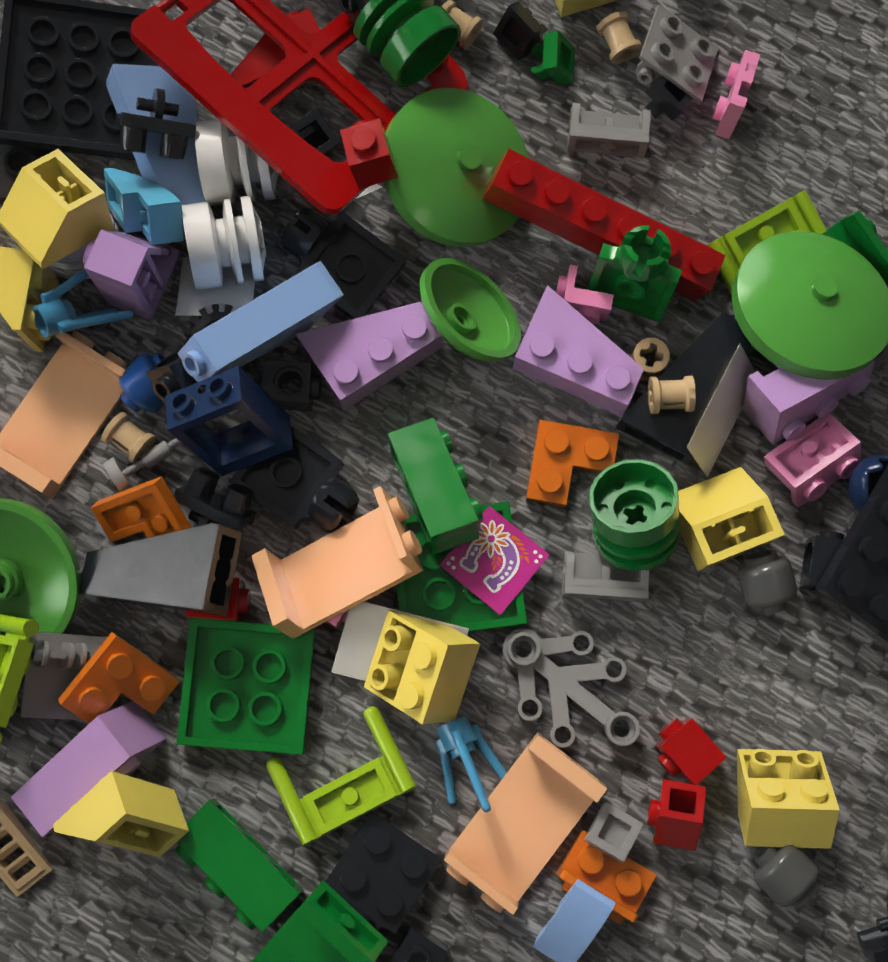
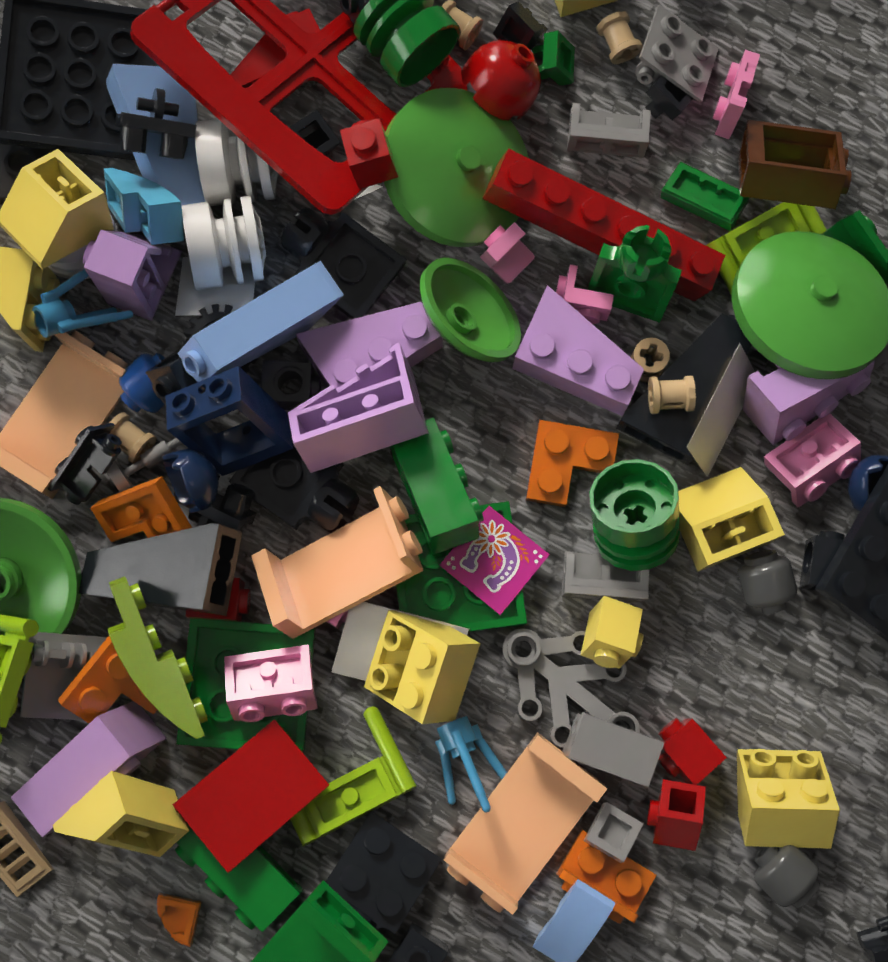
none -> black hinge [47,423,122,505]
none -> lime slope [107,576,208,739]
none -> orange tile [157,893,202,947]
none -> dark blue hair [162,448,219,513]
none -> red tile [172,719,329,873]
none -> bright pink bracket [224,645,317,722]
none -> lavender wedge [288,342,428,473]
none -> red cylinder [461,40,541,121]
none -> bright pink bracket [480,222,535,284]
none -> light grey hinge [562,712,664,787]
none -> light yellow brick [581,596,643,669]
none -> green plate [660,162,750,231]
none -> reddish brown window [739,119,852,209]

